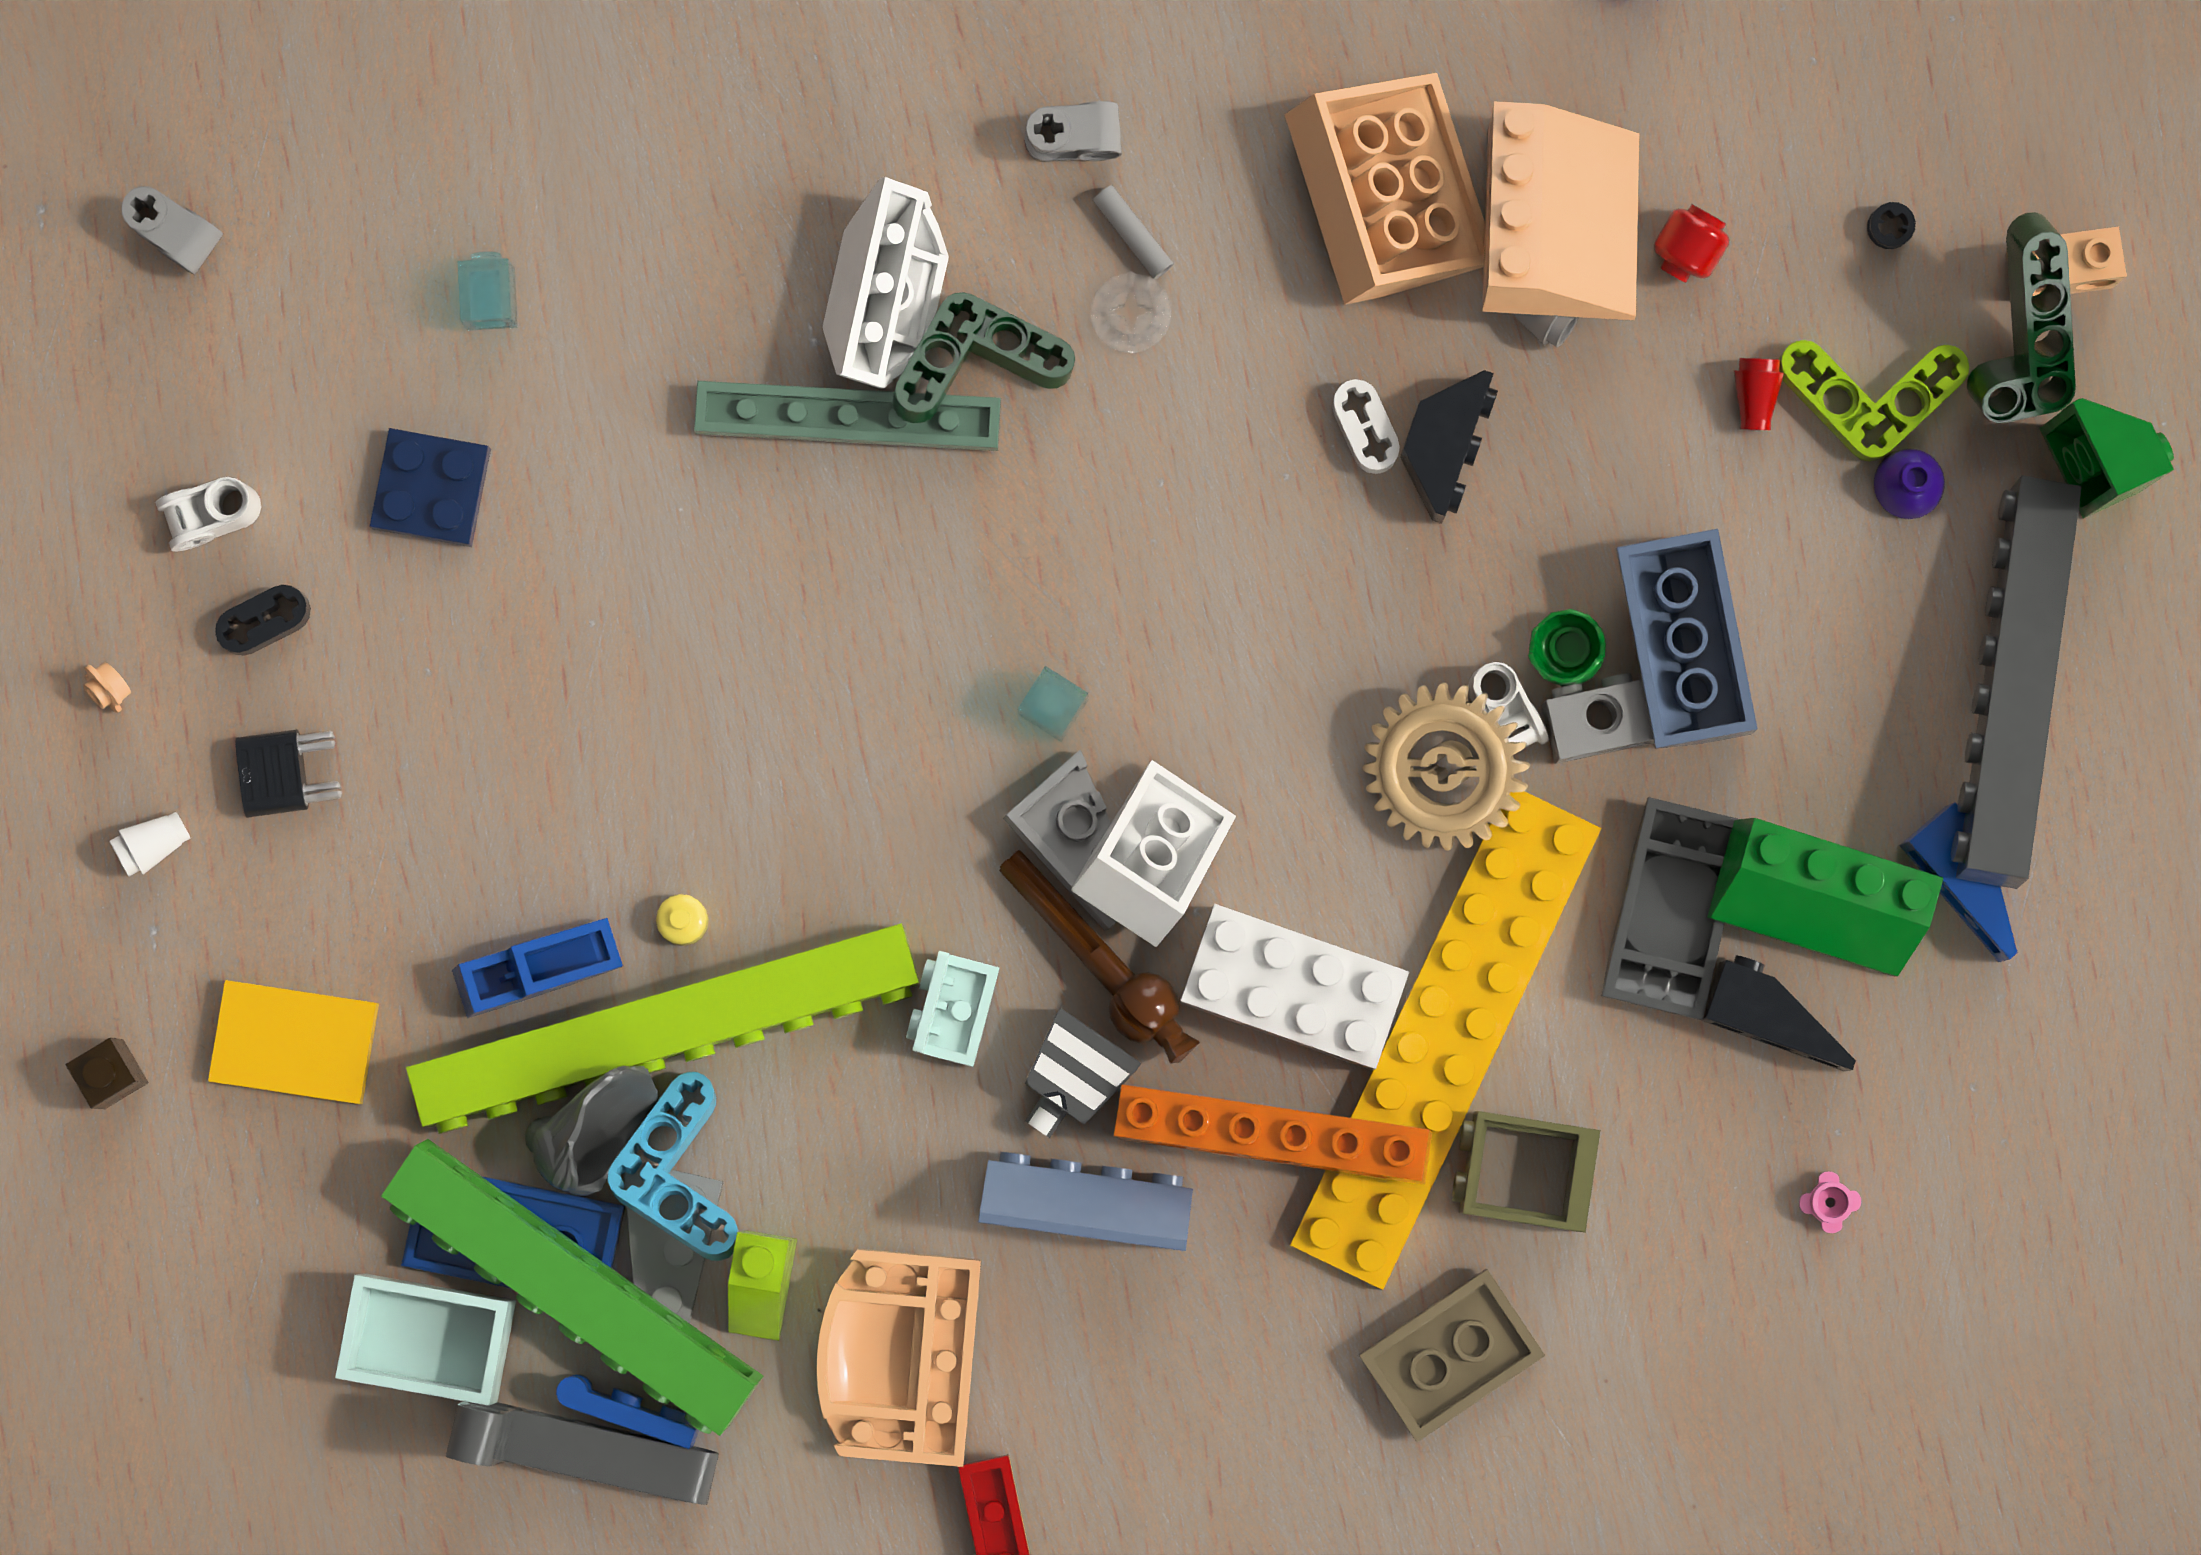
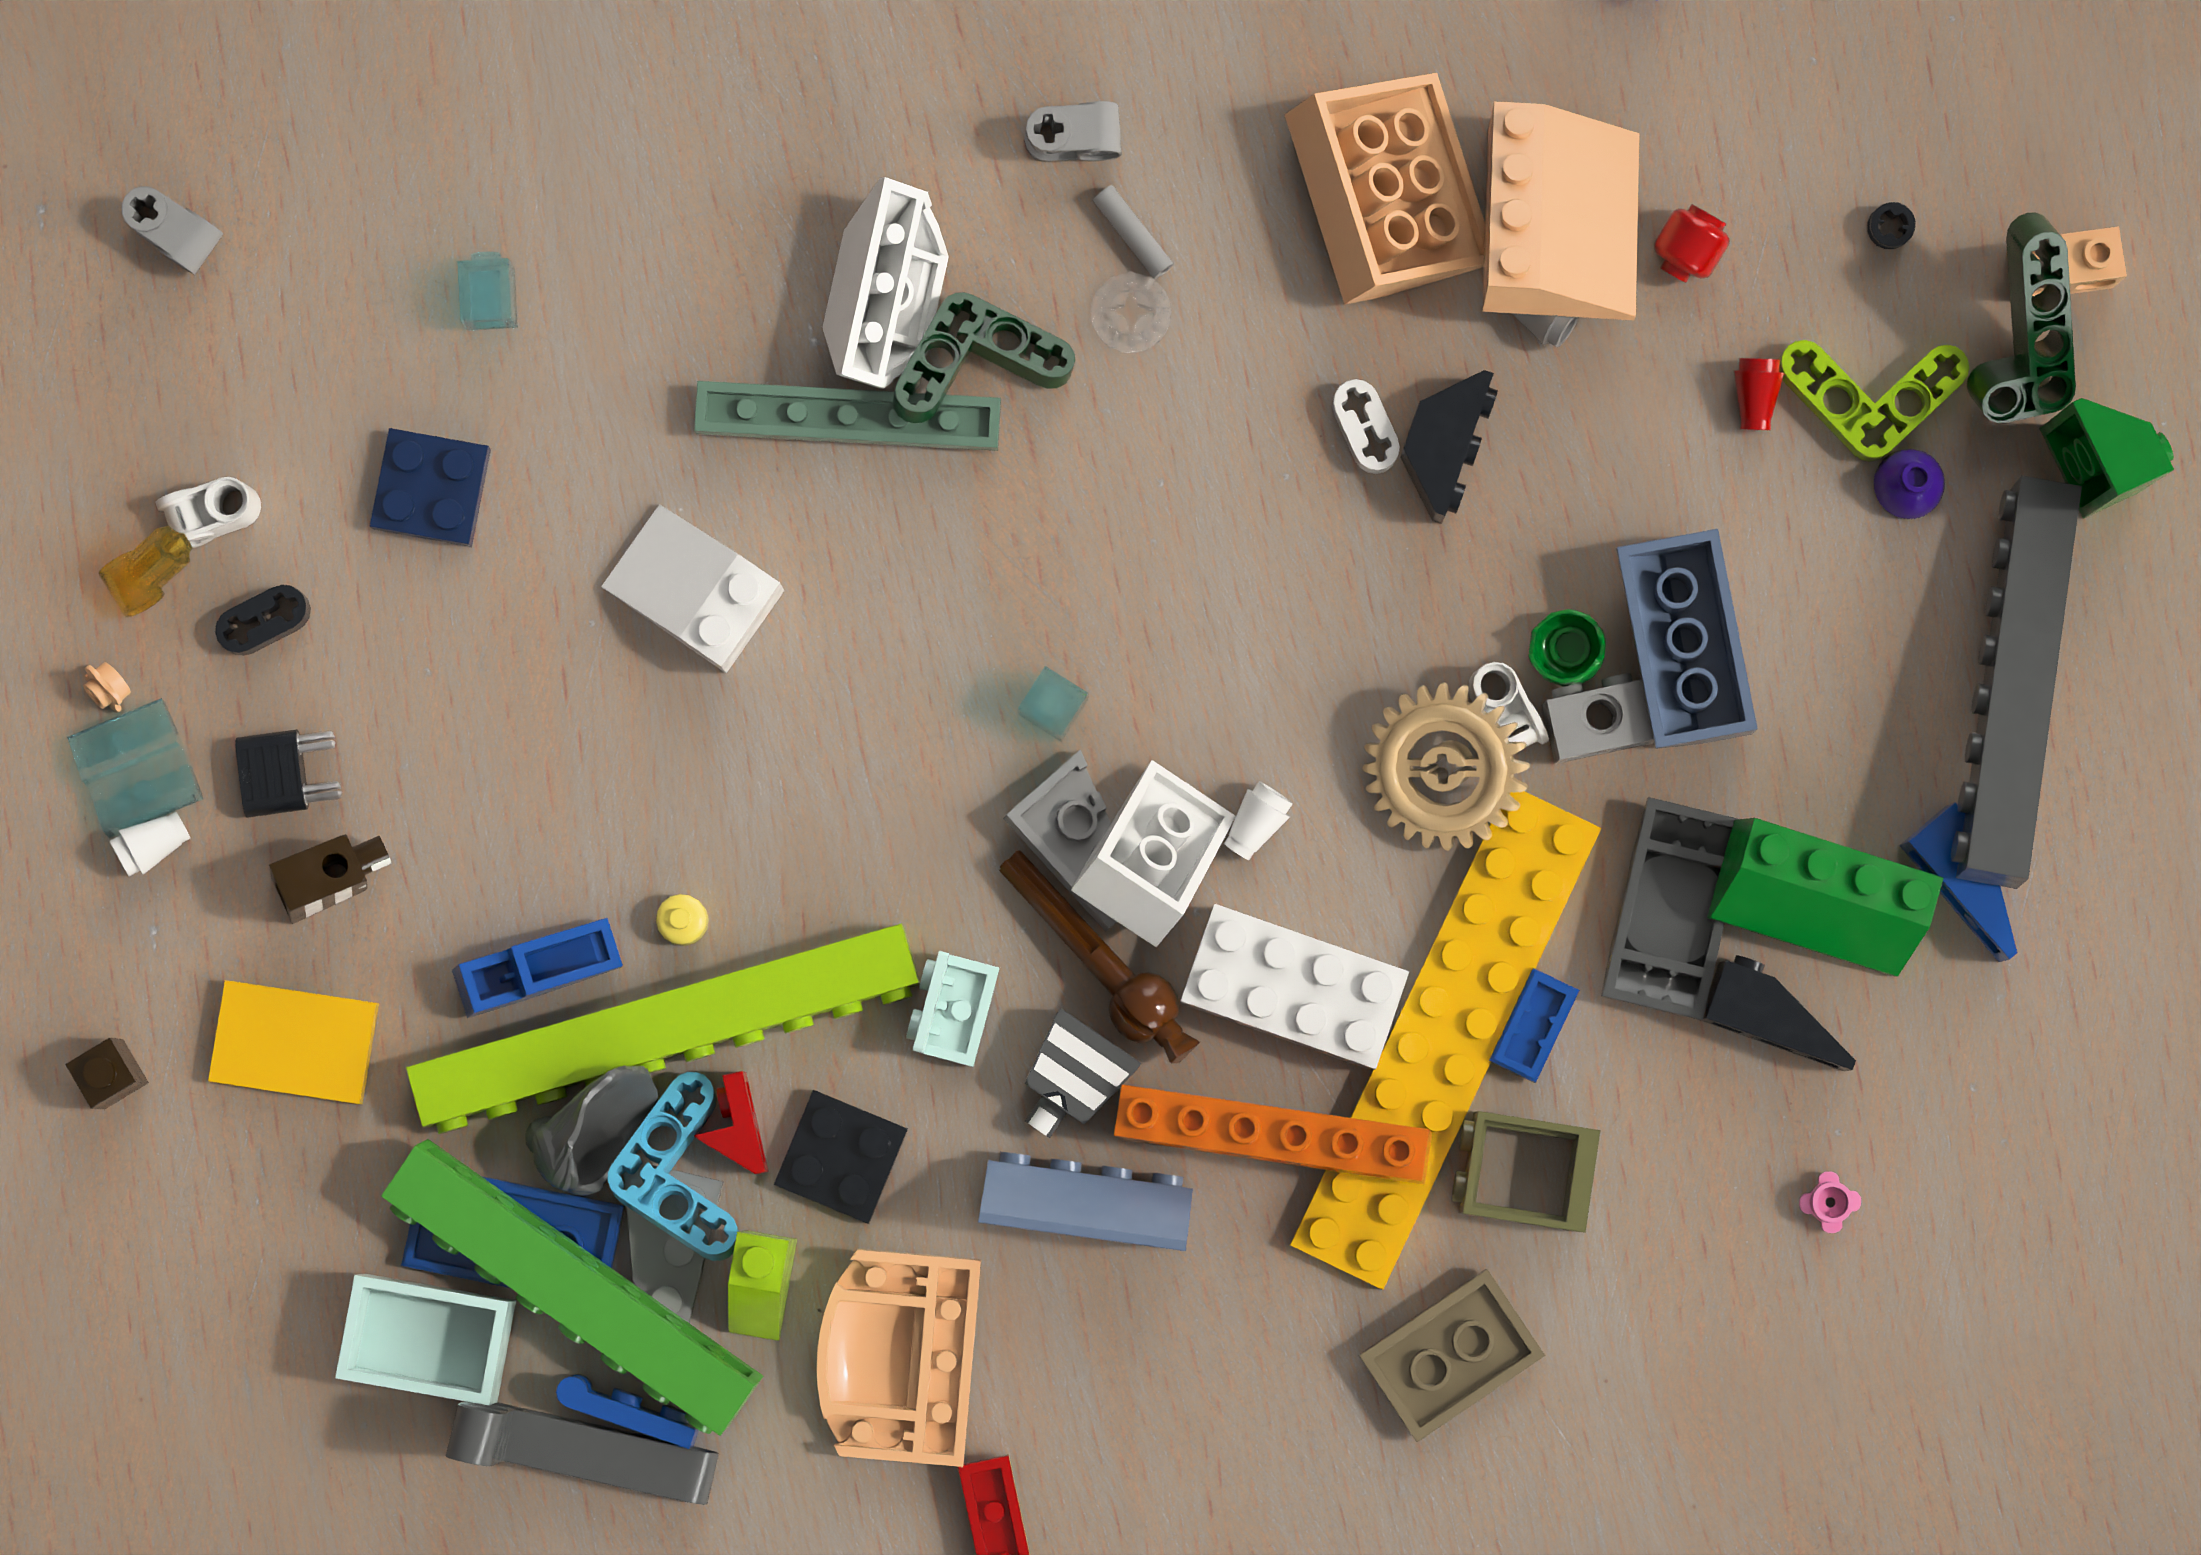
none -> clear light blue slope [67,698,204,838]
none -> clear yellow piece [99,525,193,618]
none -> dark brown torso [269,834,392,924]
none -> white slope [601,504,784,673]
none -> red slope [694,1071,769,1174]
none -> black plate [774,1090,908,1224]
none -> white cone [1224,781,1293,860]
none -> blue plate [1489,968,1580,1083]

